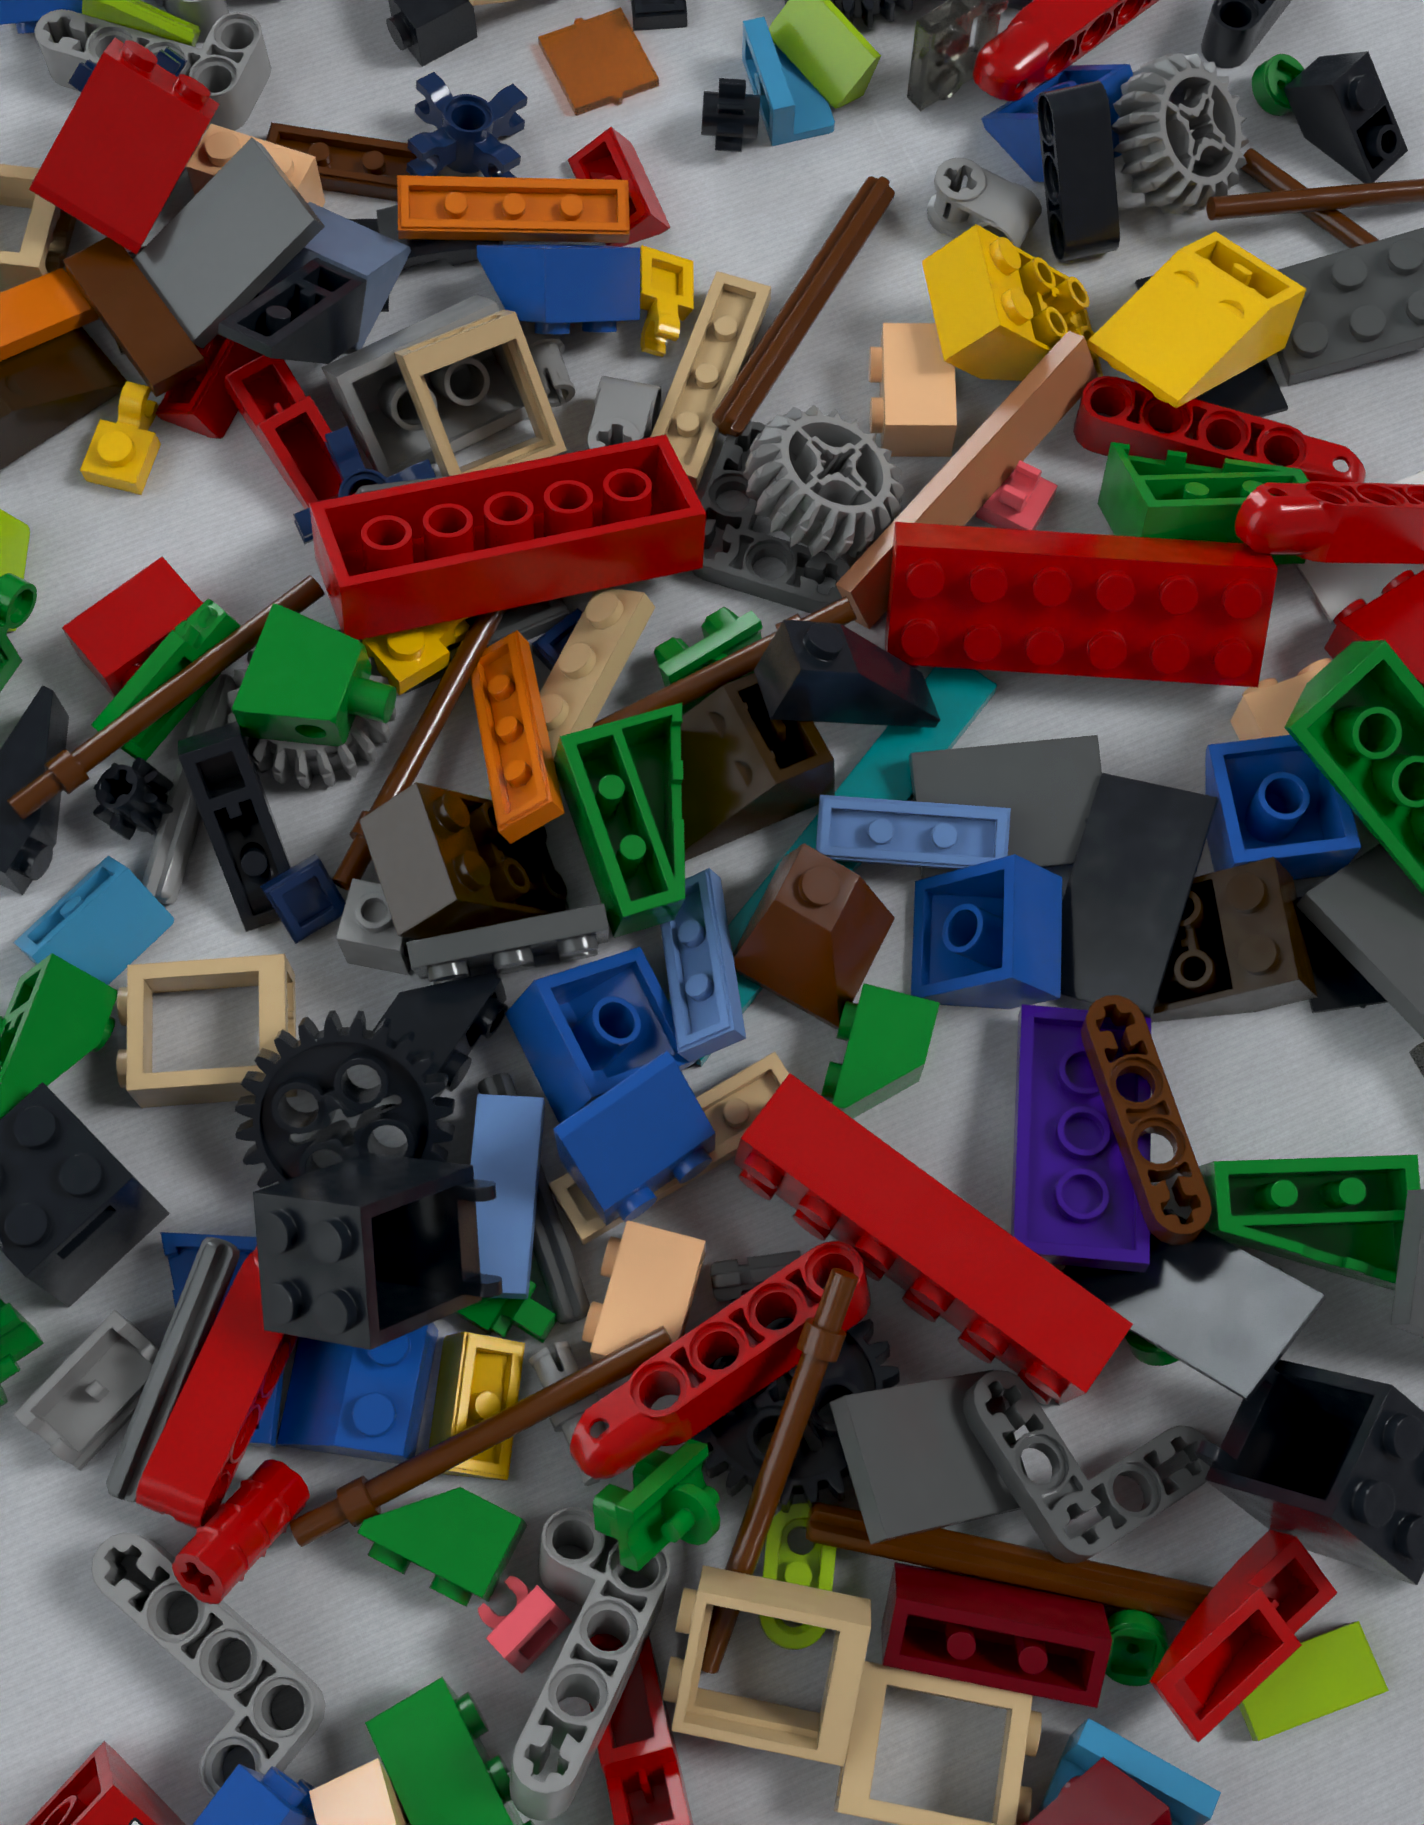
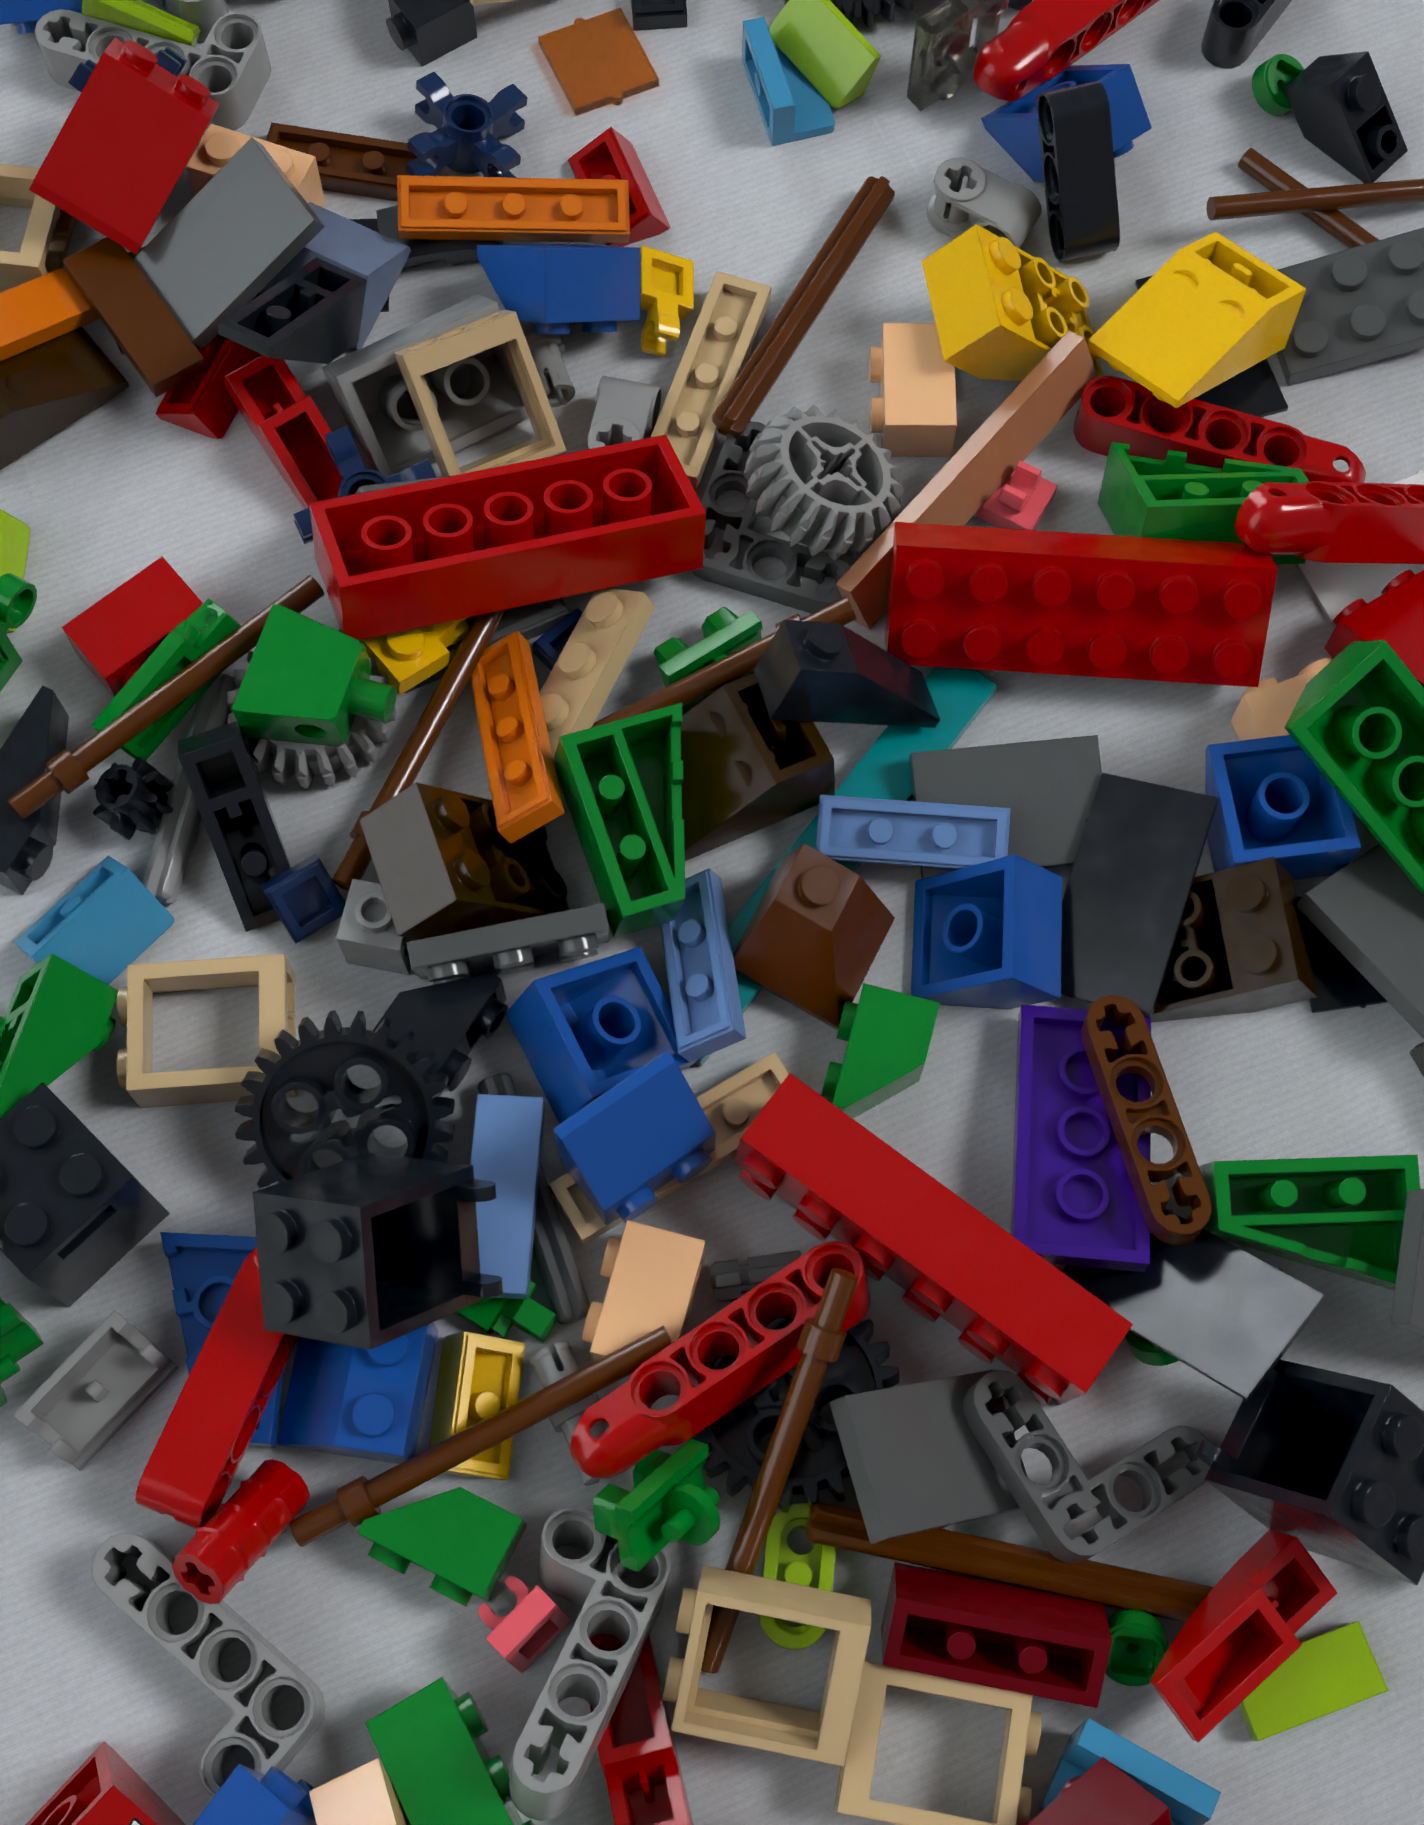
yellow plate [80,381,161,495] -> none
dark grey axle [106,1237,240,1502] -> none
black gear [701,78,760,152] -> none
light grey gear [1111,52,1249,214] -> none

